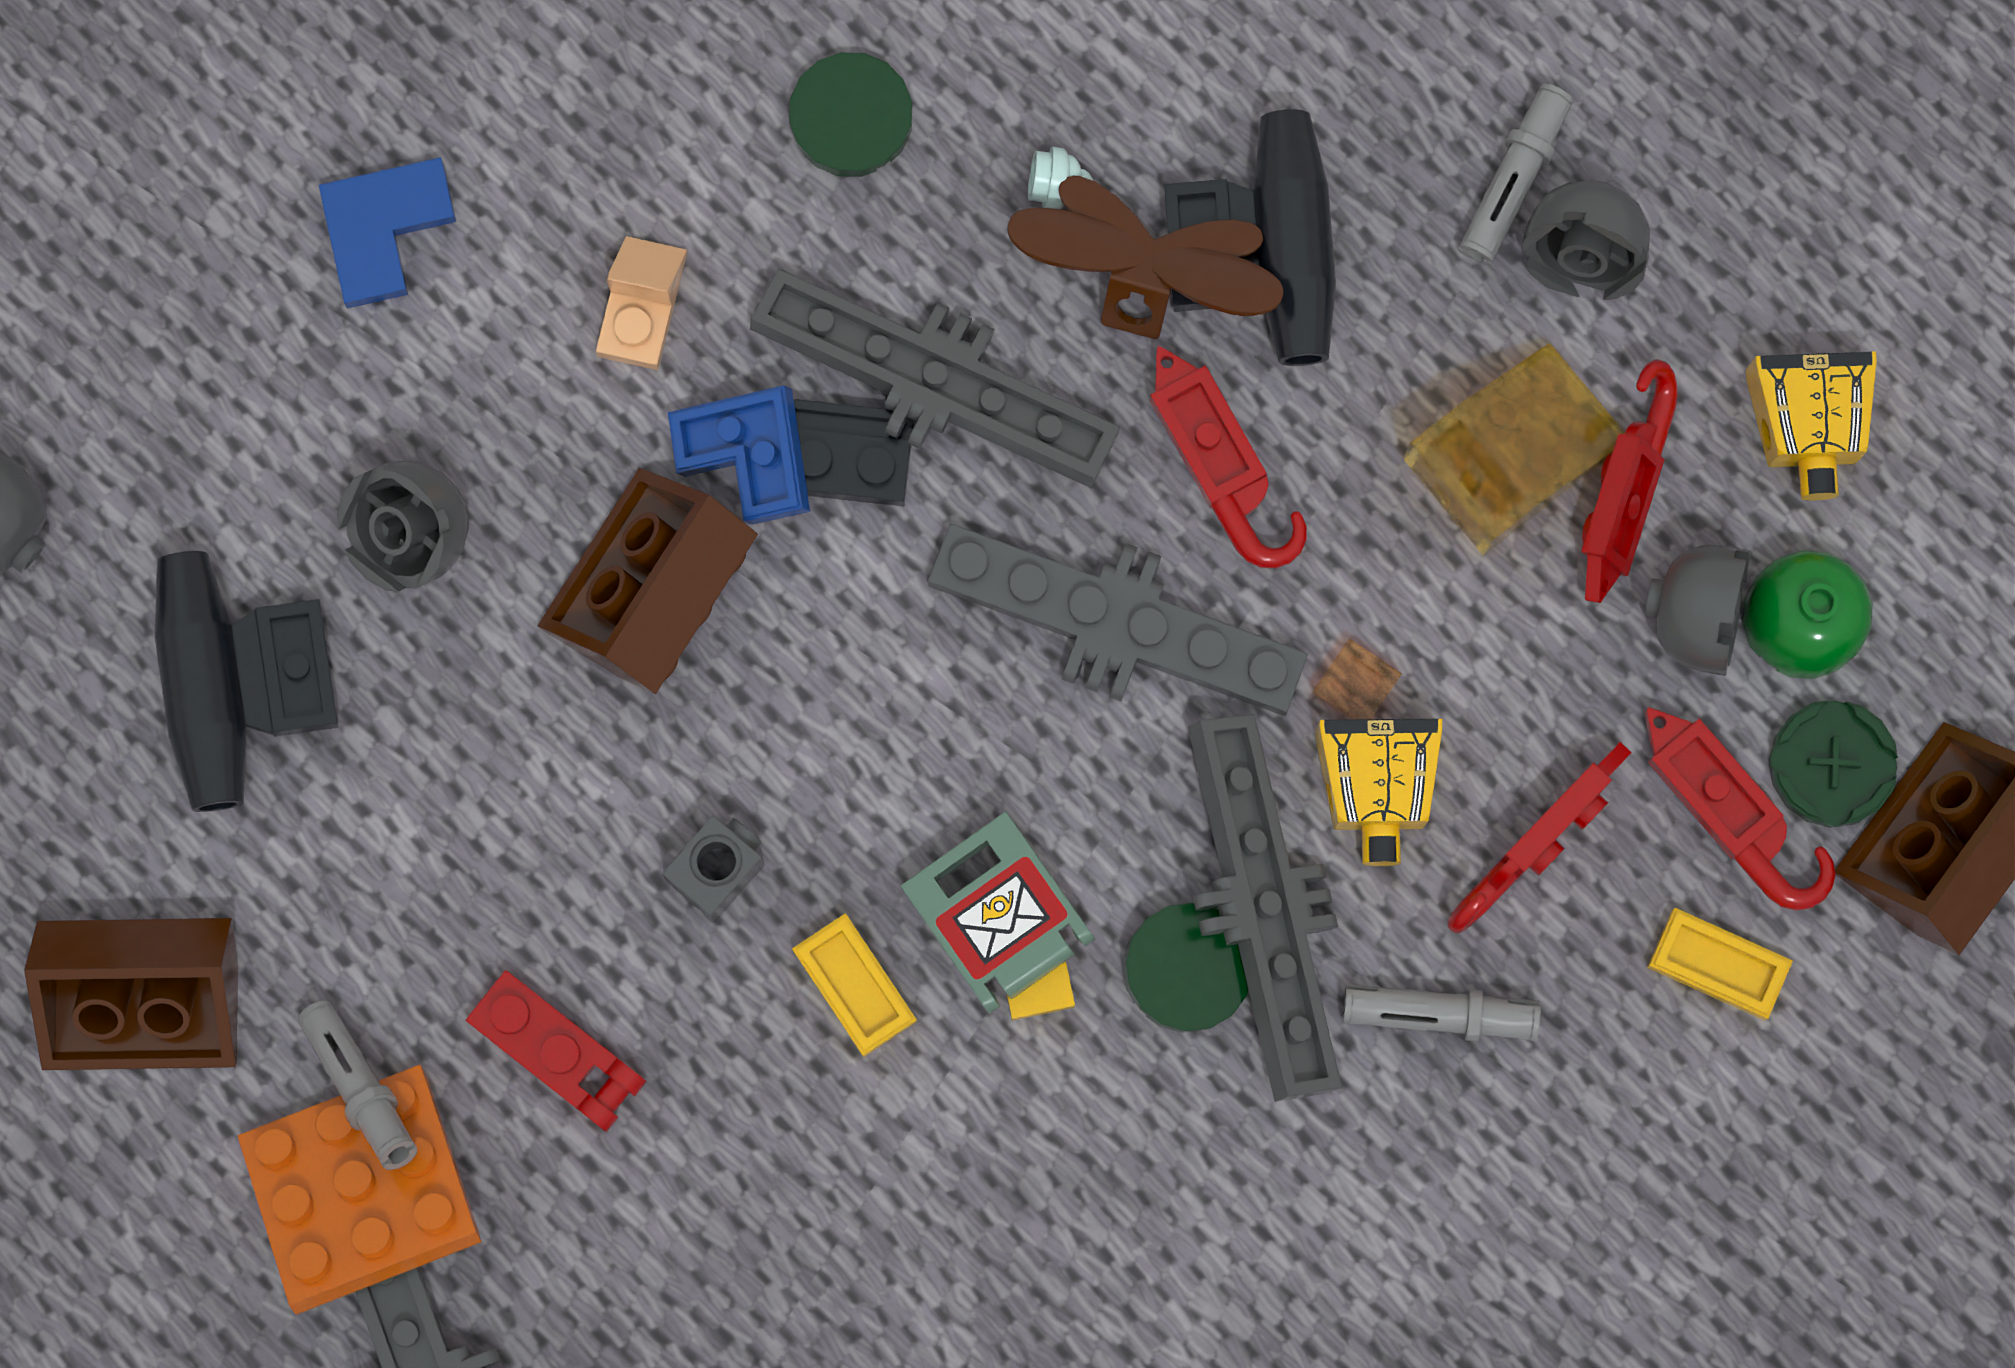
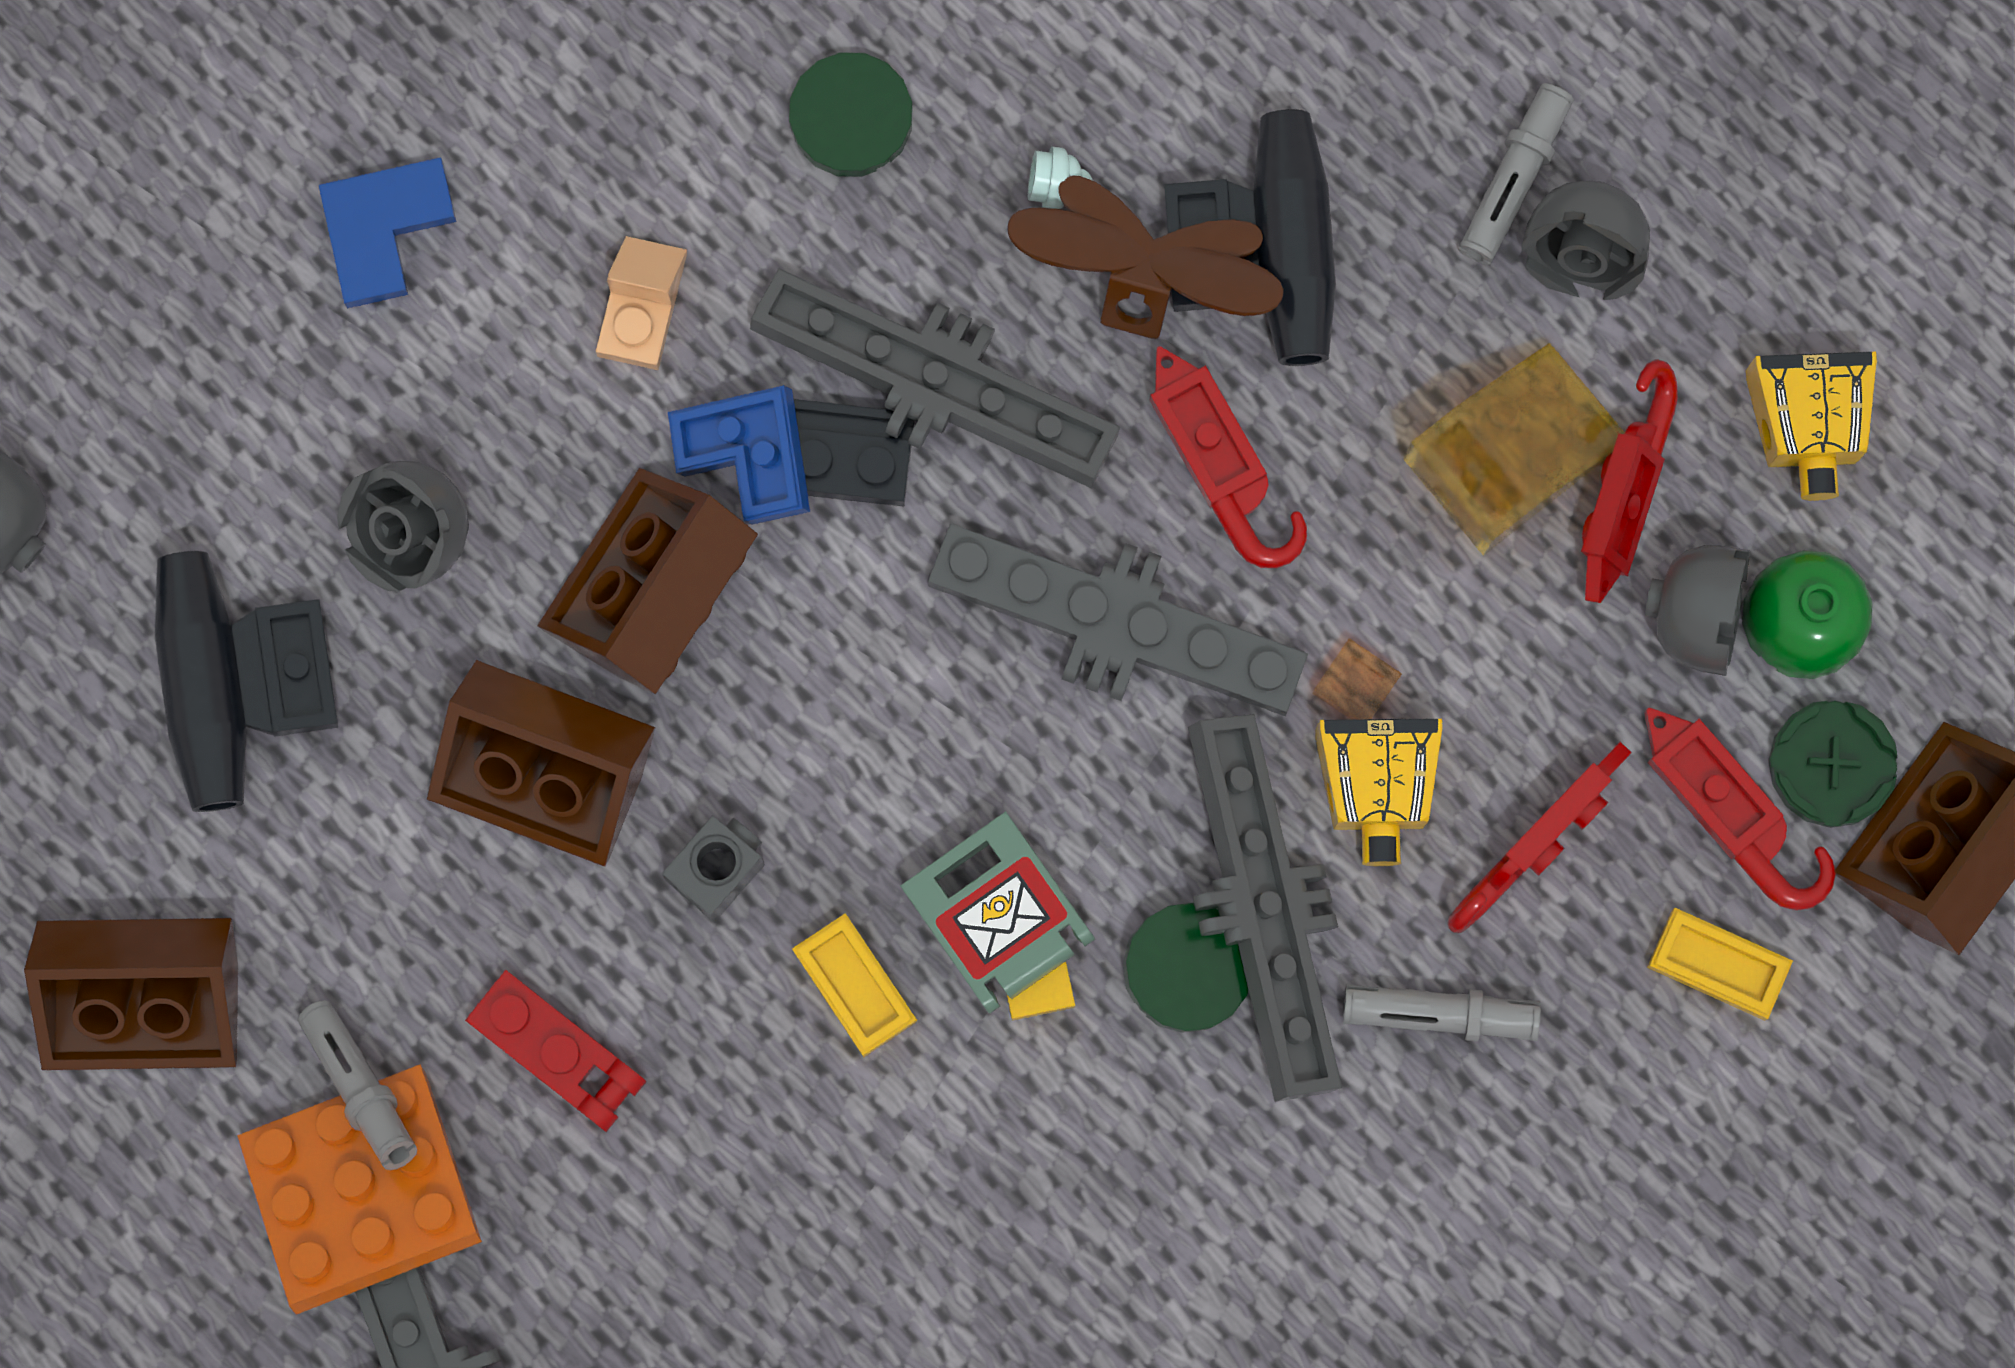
none -> reddish brown slope [427,660,655,867]

